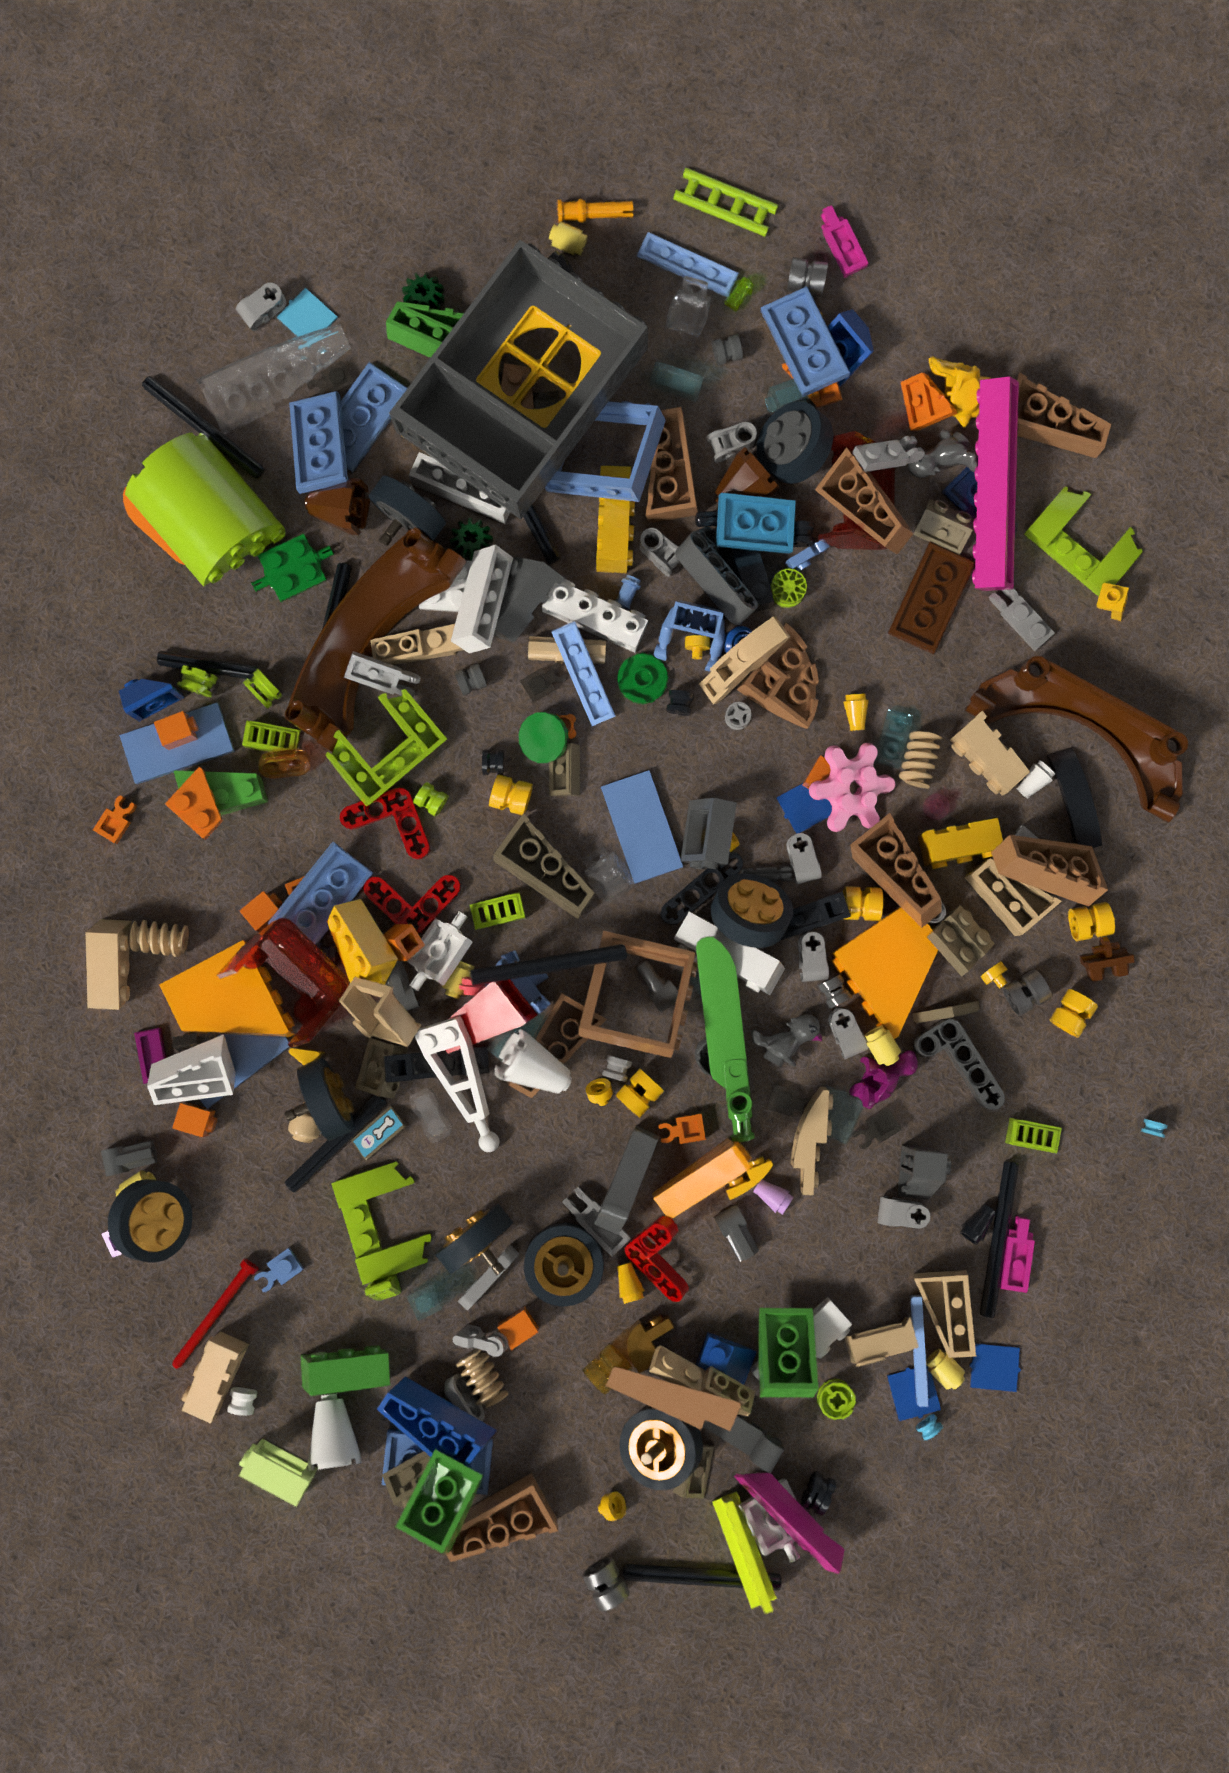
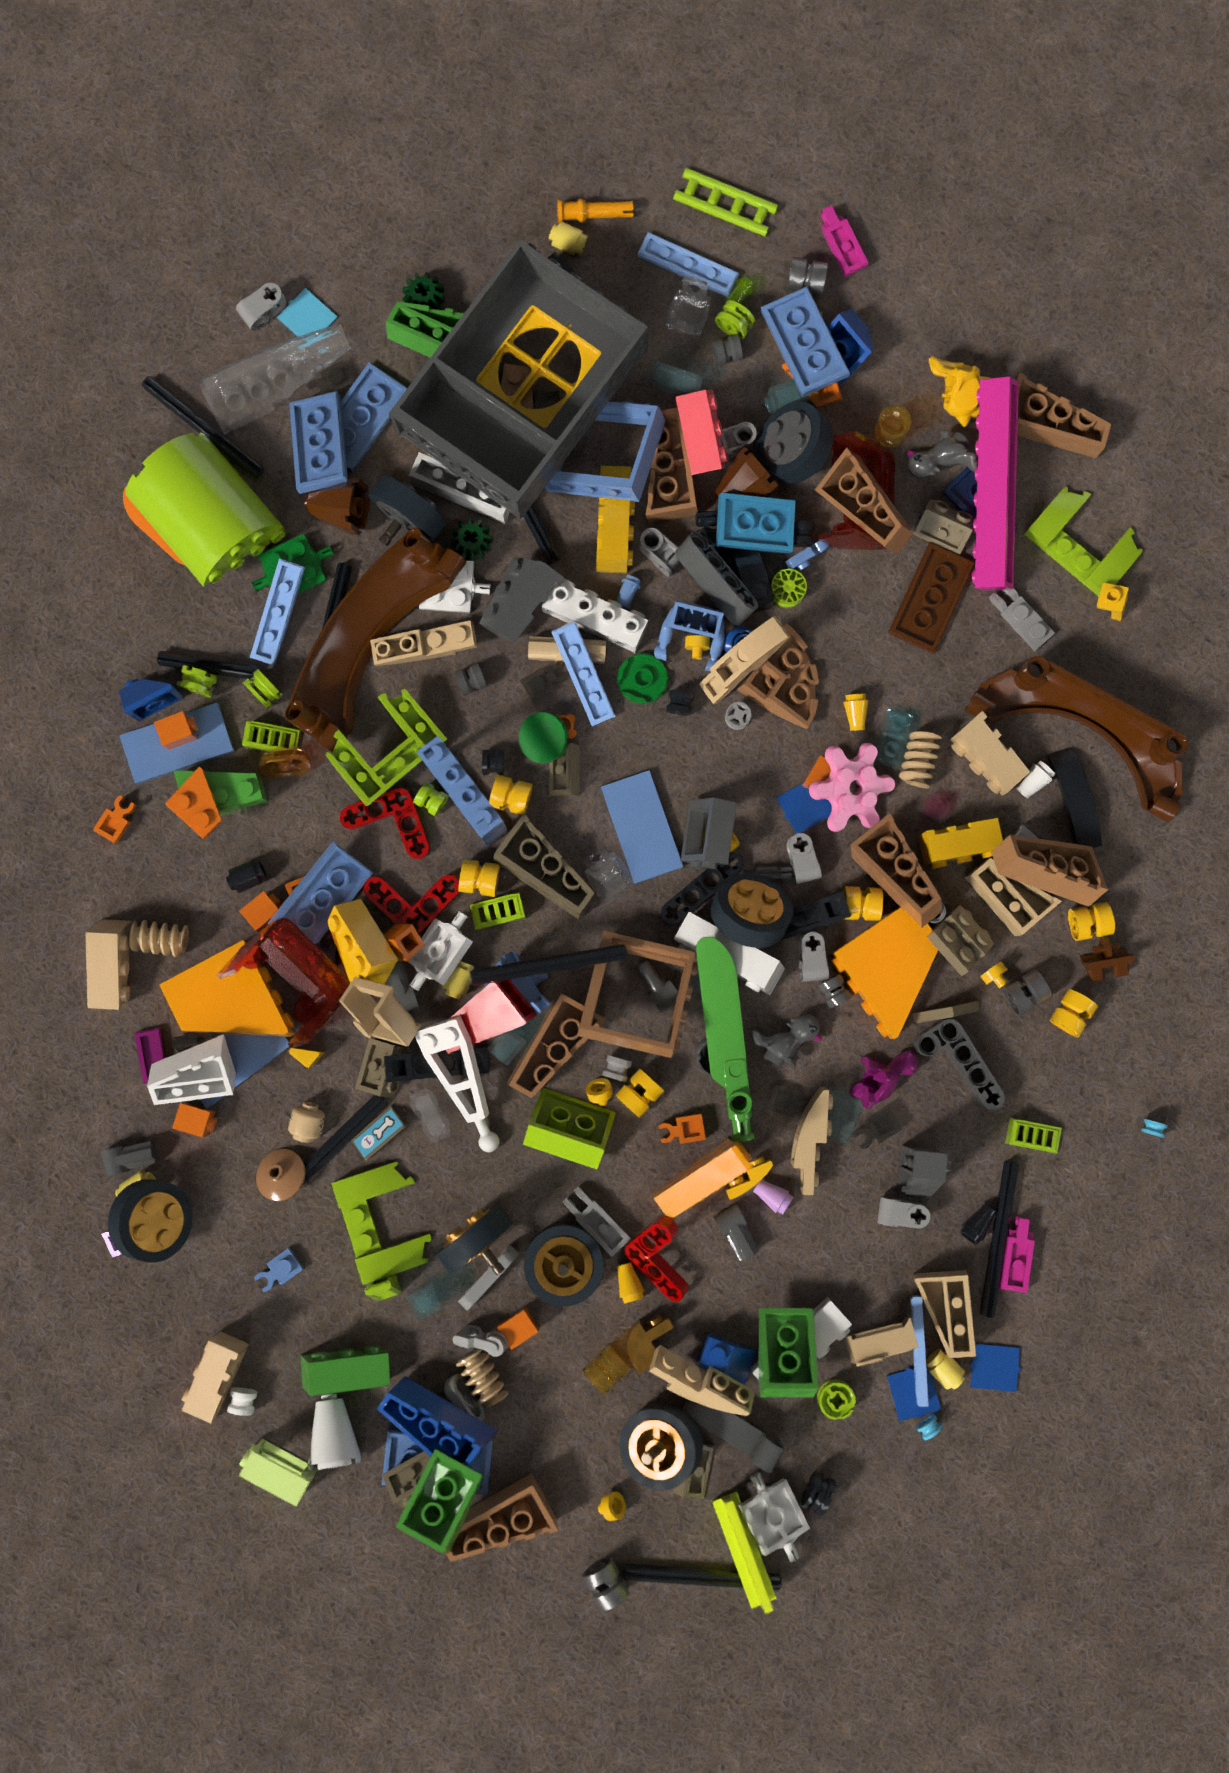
red bar [172,1258,259,1369] -> none
black wheel [285,1058,354,1141] -> none
light grey hinge [344,651,421,697] -> none
white brick [451,545,513,653] -> none
coral plate [459,977,485,996] -> none
white cone [495,1029,572,1094] -> none
dark grey beam [594,1125,659,1235] -> none
medium nougat wedge [606,1367,741,1431] -> none
dark pink wedge [734,1472,845,1574] -> none
light grey piece [828,1008,869,1060] -> none
light grey hinge [853,436,925,472] -> none
light yellow brick [865,1025,901,1066] -> none
orange wing [901,373,957,431] -> none
none -> black brick [226,860,267,893]
none -> light blue tile [250,559,306,665]
none -> medium nougat dish [256,1149,306,1201]
none -> medium blue window [417,736,508,847]
none -> yellow wheel [459,859,500,897]
none -> lime slope [523,1087,616,1169]
none -> coral wedge [676,389,728,475]
none -> lime wheel [715,300,755,340]
none -> clear yellow wheel [873,405,912,448]

